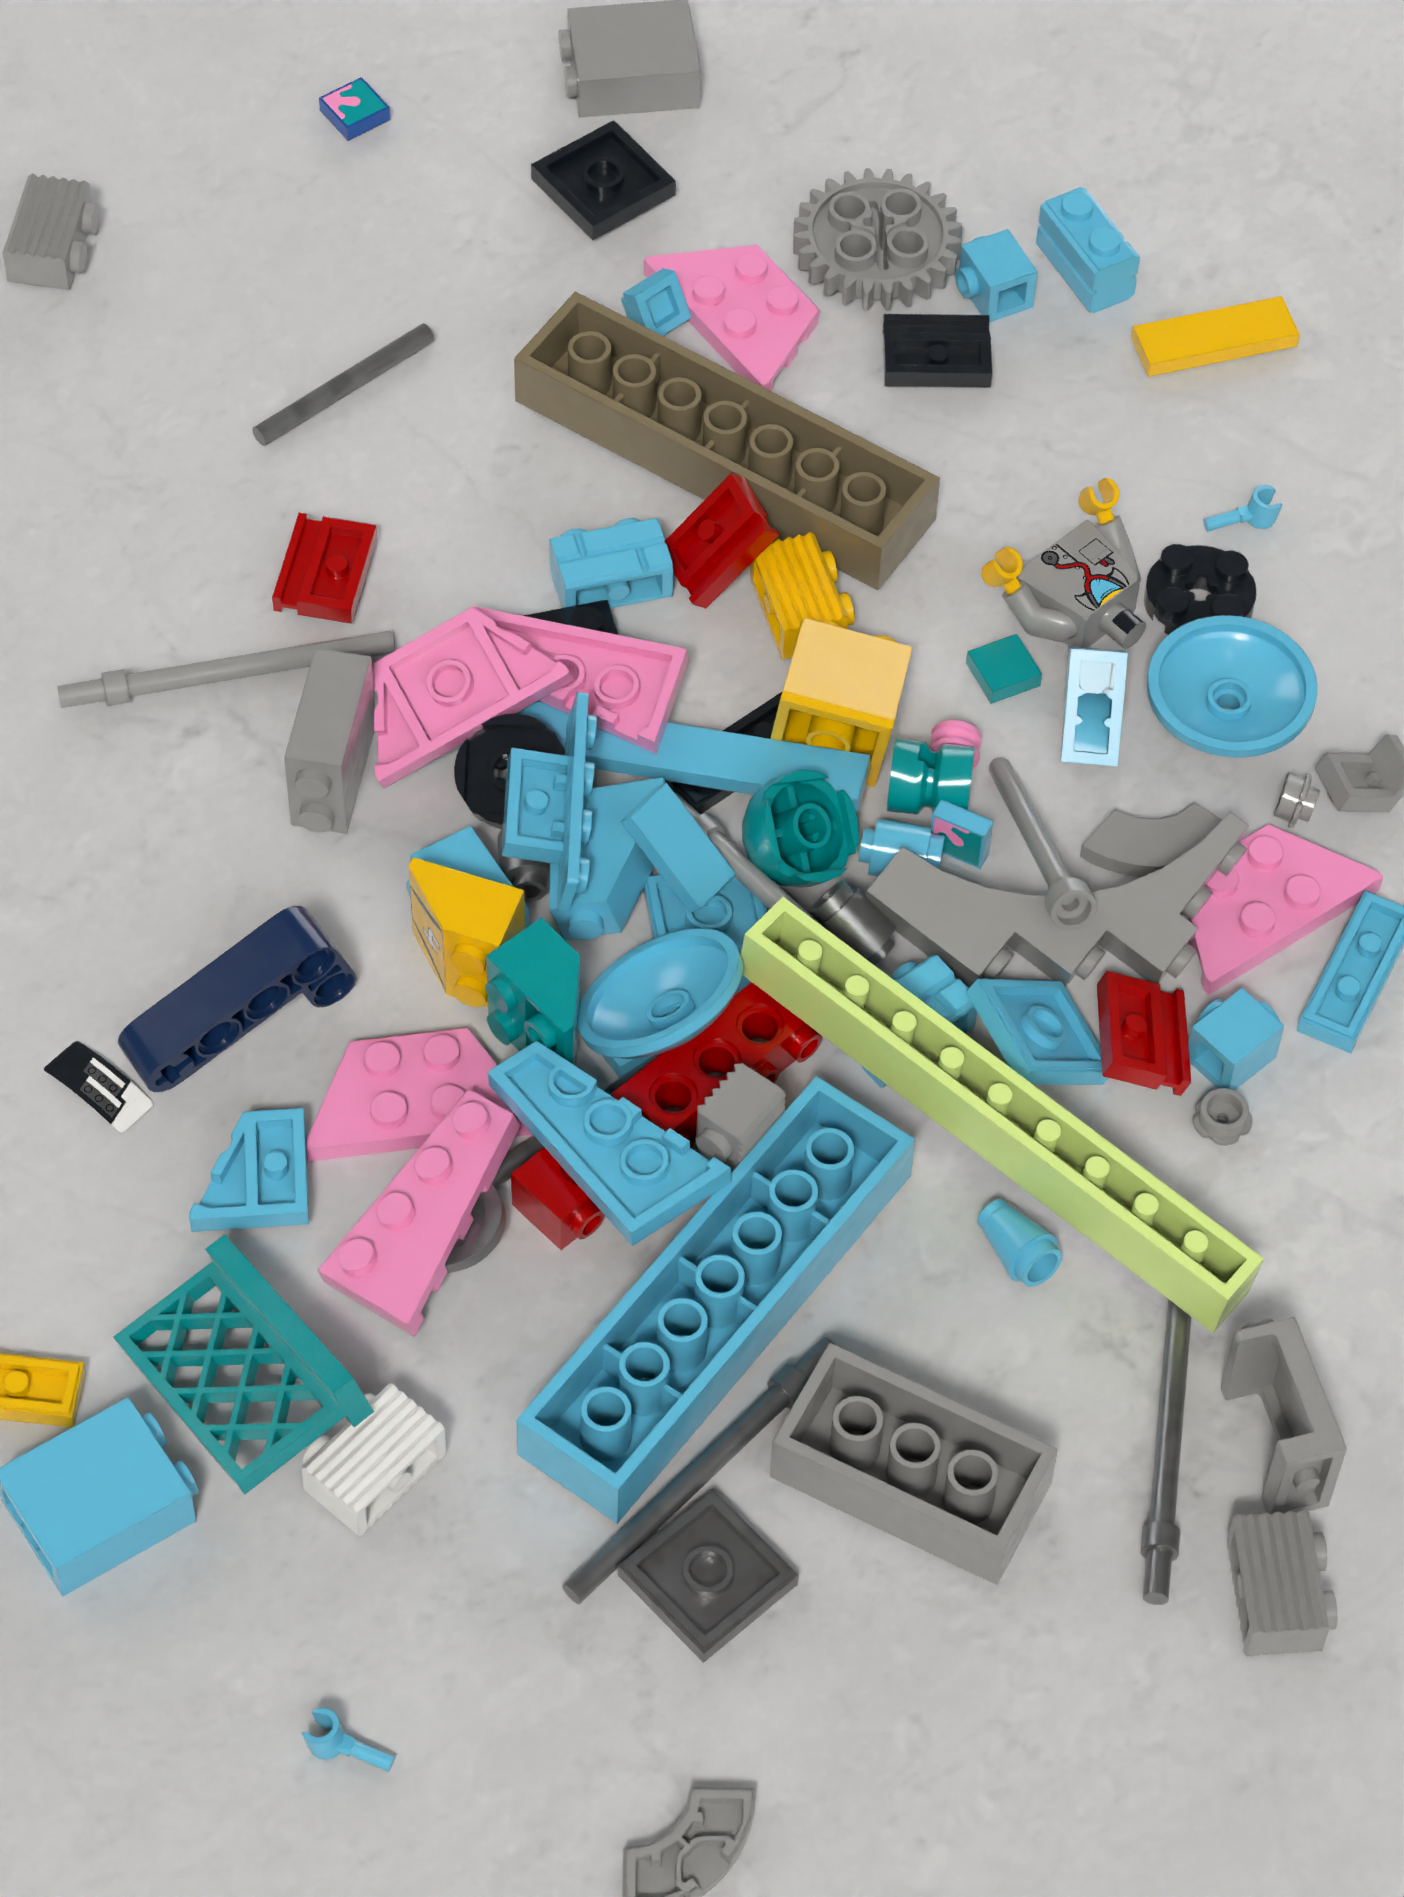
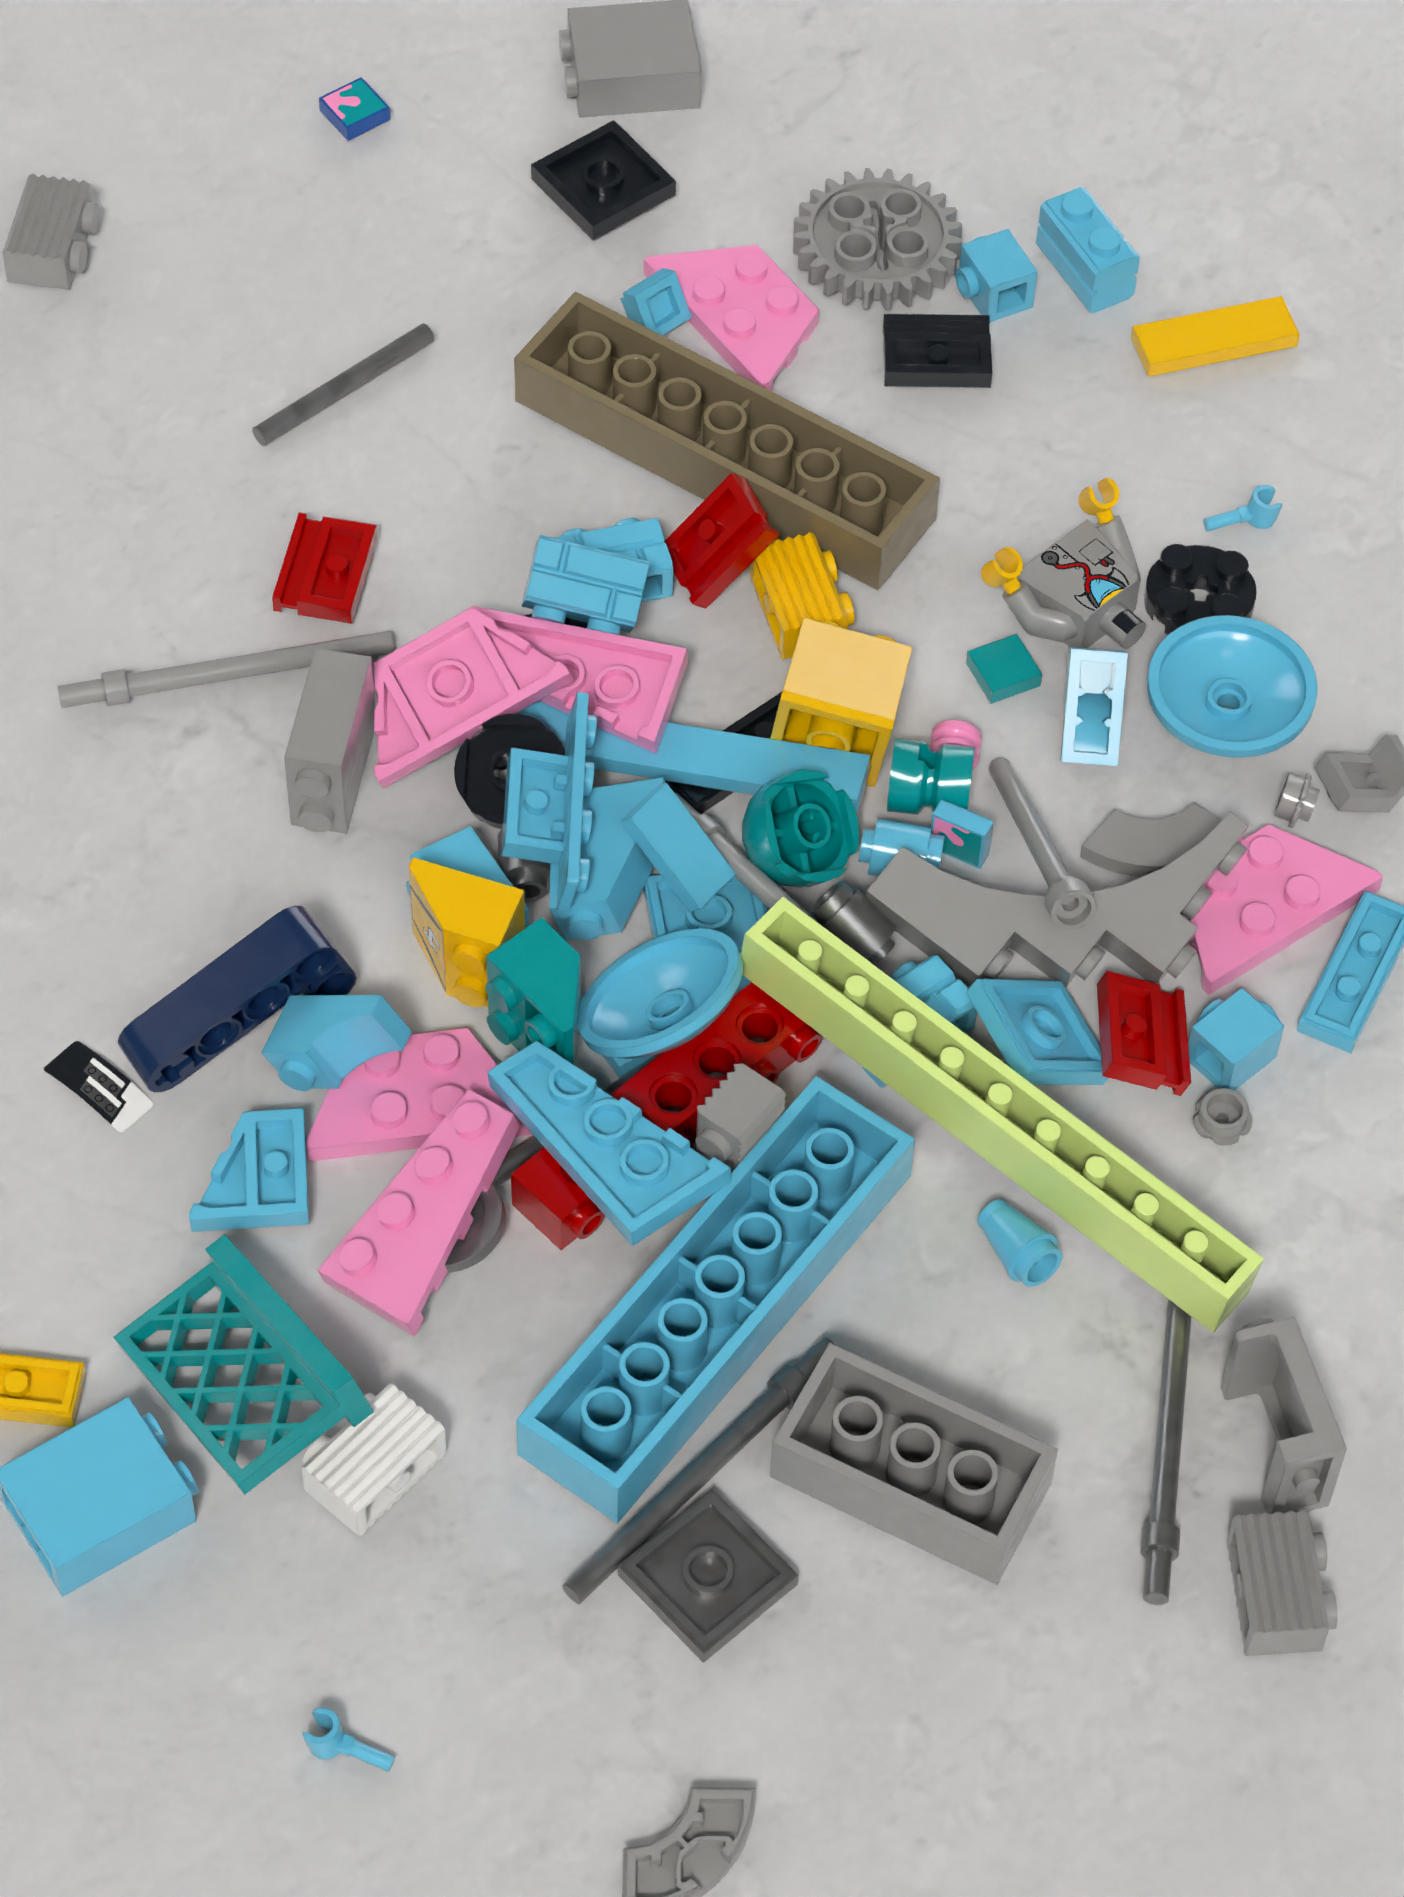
none -> medium azure arch [261,995,412,1091]
none -> medium azure brick [521,535,649,635]

